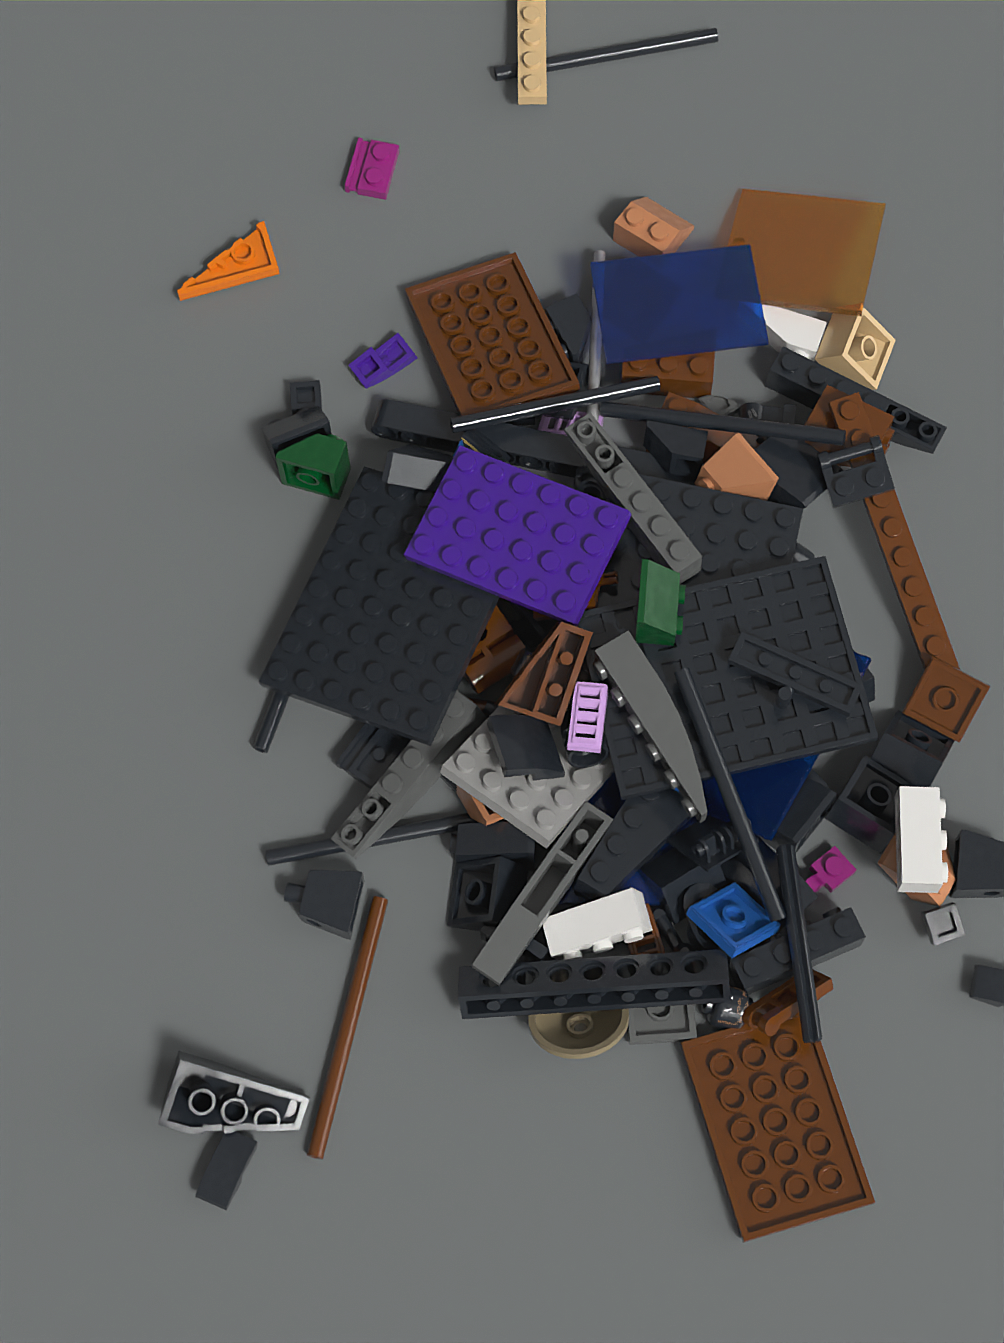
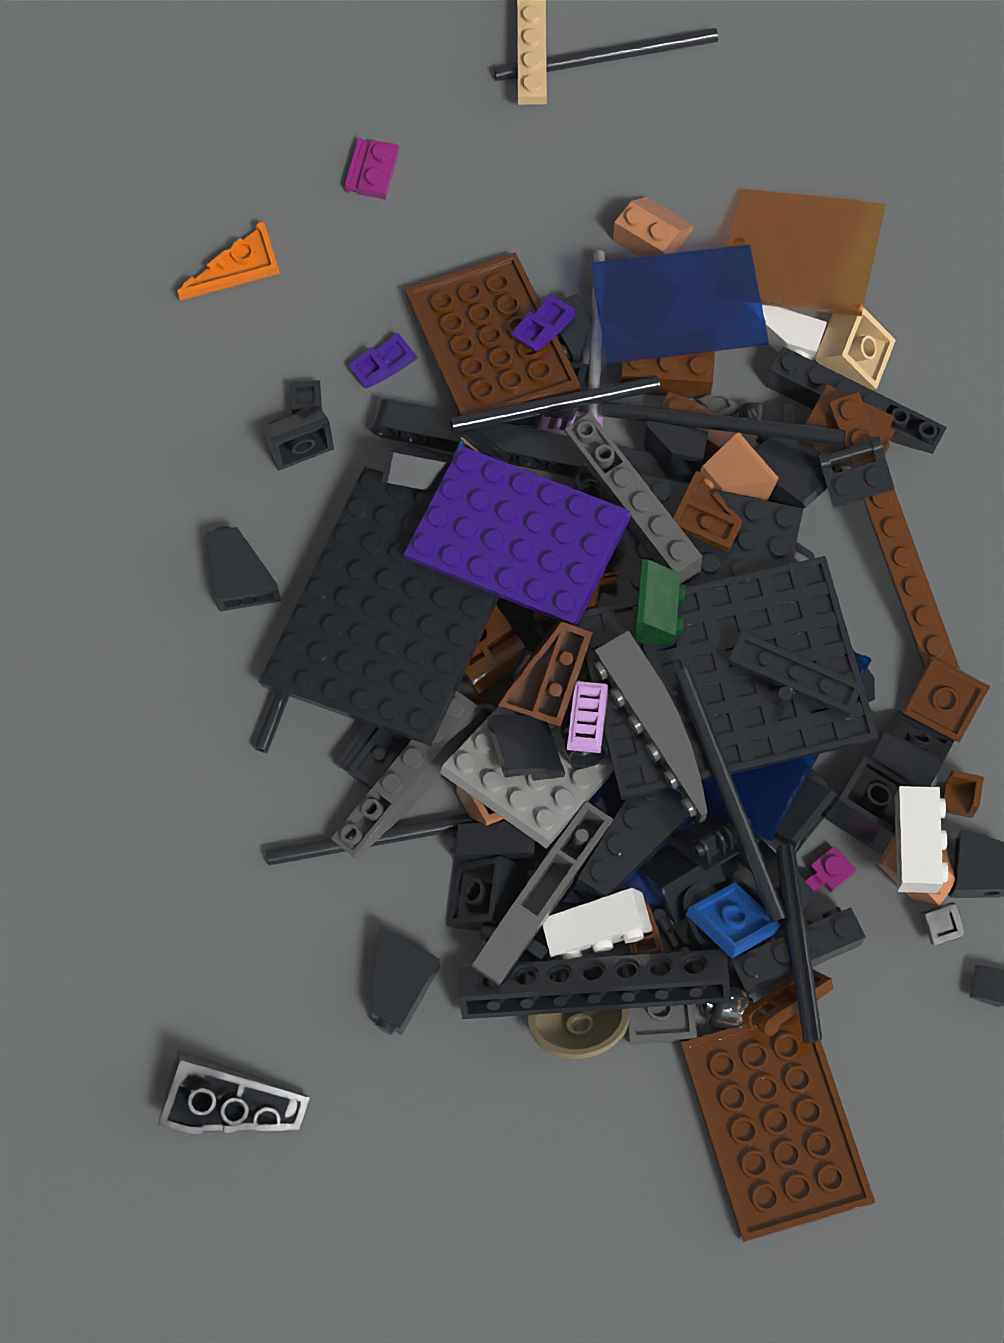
black slope [195,1132,258,1210] -> none
dark green slope [276,434,351,500] -> none
black torso [284,870,365,940] -> none
reddish brown piece [307,896,388,1159] -> none
none -> black slope [206,526,281,612]
none -> black slope [371,928,441,1035]
none -> dark purple slope [511,294,576,352]
none -> reddish brown wing [673,471,743,552]
none -> reddish brown panel [942,770,984,818]

